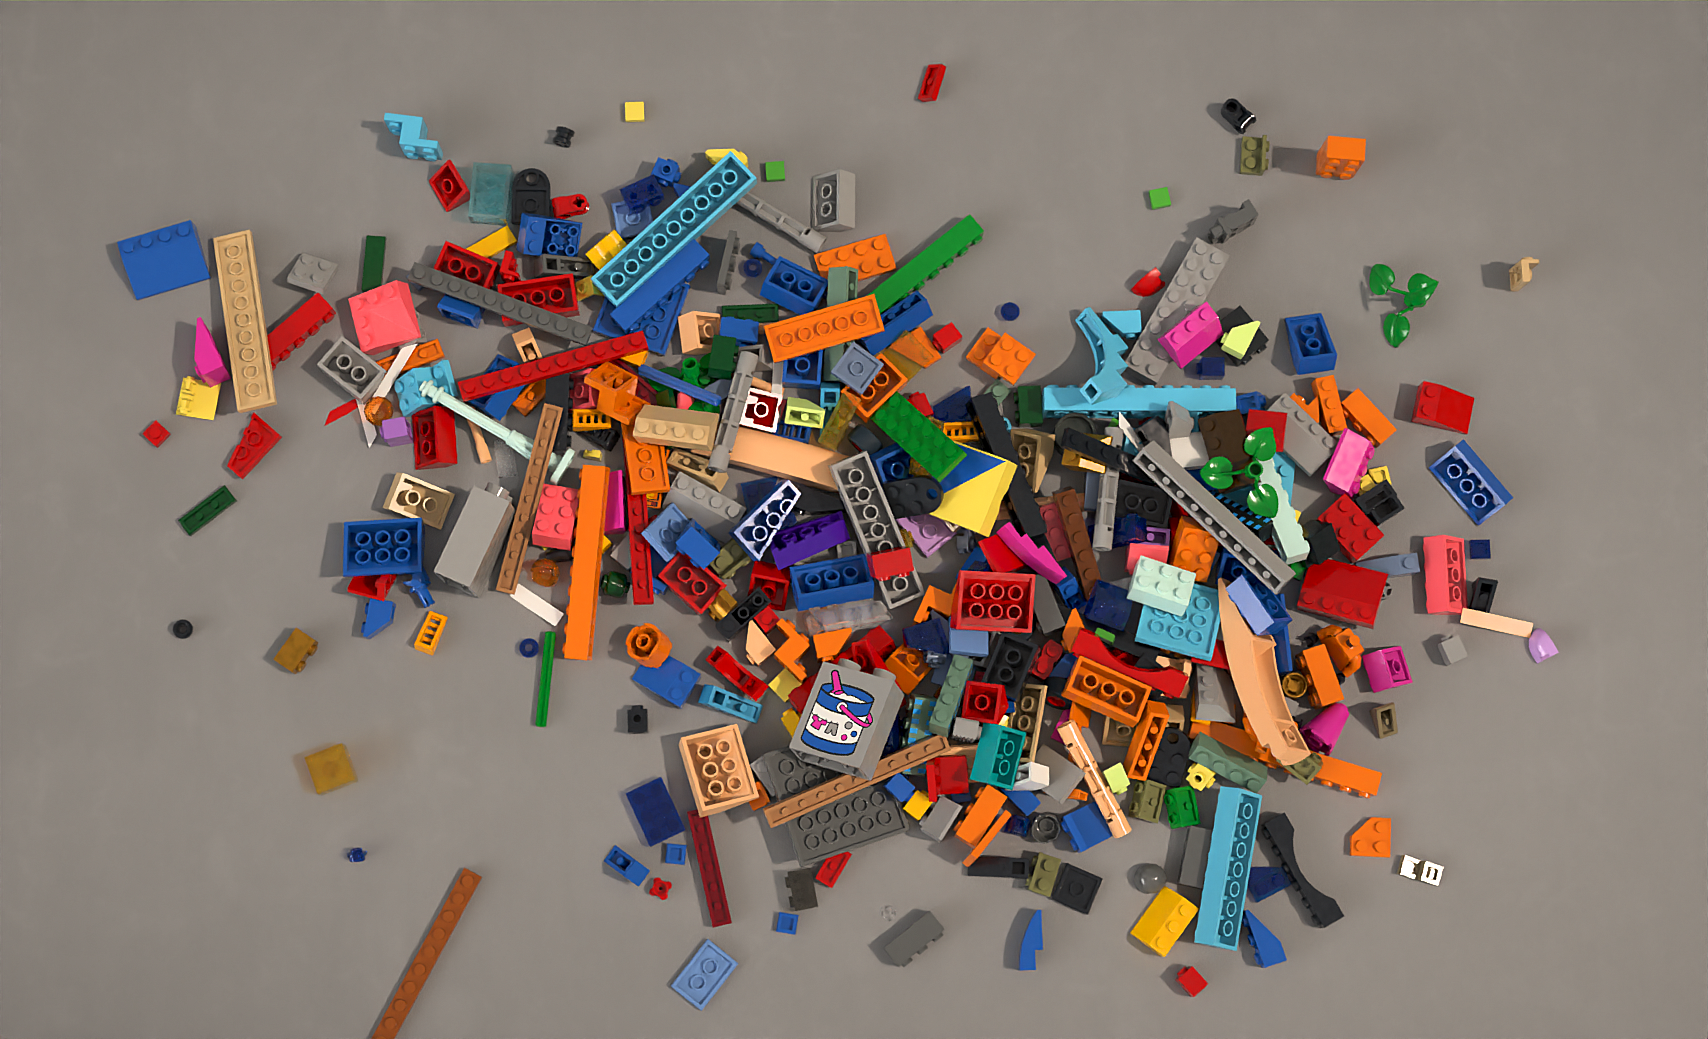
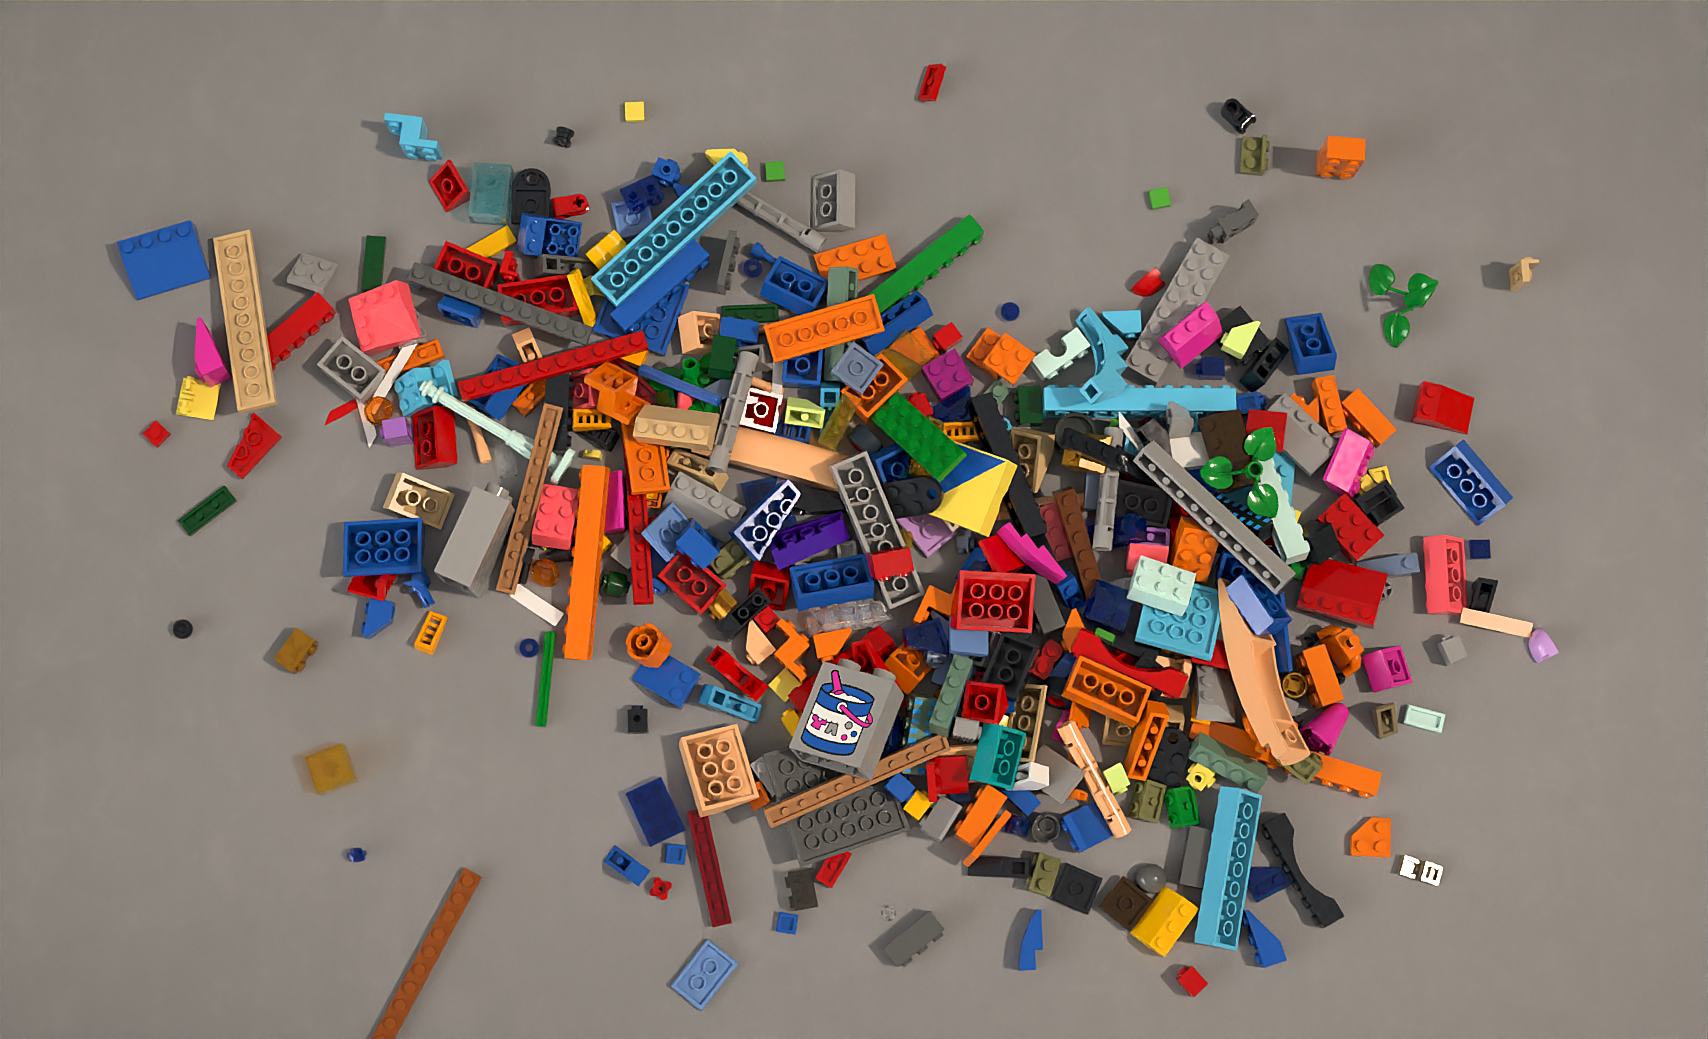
none -> black bar [519,548,535,584]
none -> yellow tile [567,269,597,327]
none -> magenta brick [921,348,974,404]
none -> light aqua arch [1030,328,1090,381]
none -> dark brown plate [1098,876,1154,932]
none -> black slope [1239,337,1289,392]
none -> light aqua tile [1402,704,1446,734]

